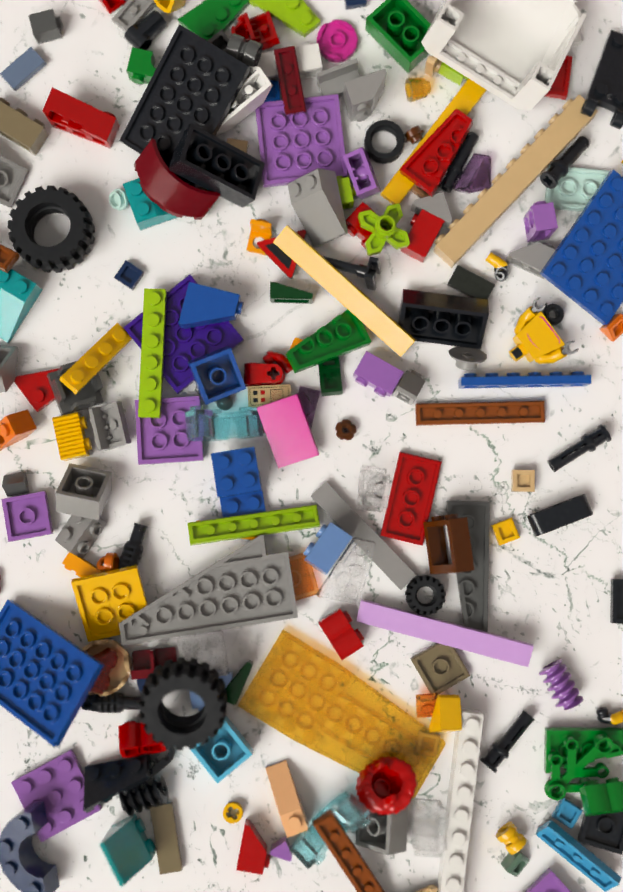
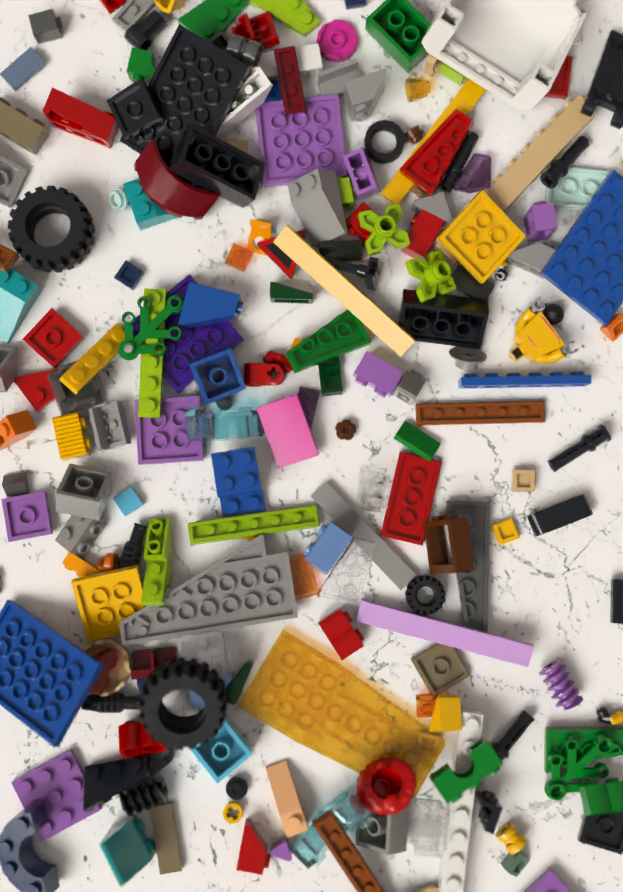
tan tile [248,384,291,408] -> none
dark azure plate [535,820,621,892] -> none
dark azure tile [551,798,583,829] -> none
none -> red plate [23,308,84,369]
none -> black plate [106,79,163,140]
none -> medium azure tile [113,487,144,517]
none -> green plant [118,295,184,360]
none -> lime slope [141,517,173,606]
none -> clear orange plate [225,243,253,273]
none -> black plate [226,777,248,800]
none -> pearl dark grey tile [319,240,362,261]
none -> green tile [393,421,441,462]
none -> lime plant [405,249,456,302]
none -> green arch [429,737,503,804]
none -> yellow plate [437,190,526,284]
none -> black bracket [475,789,503,834]

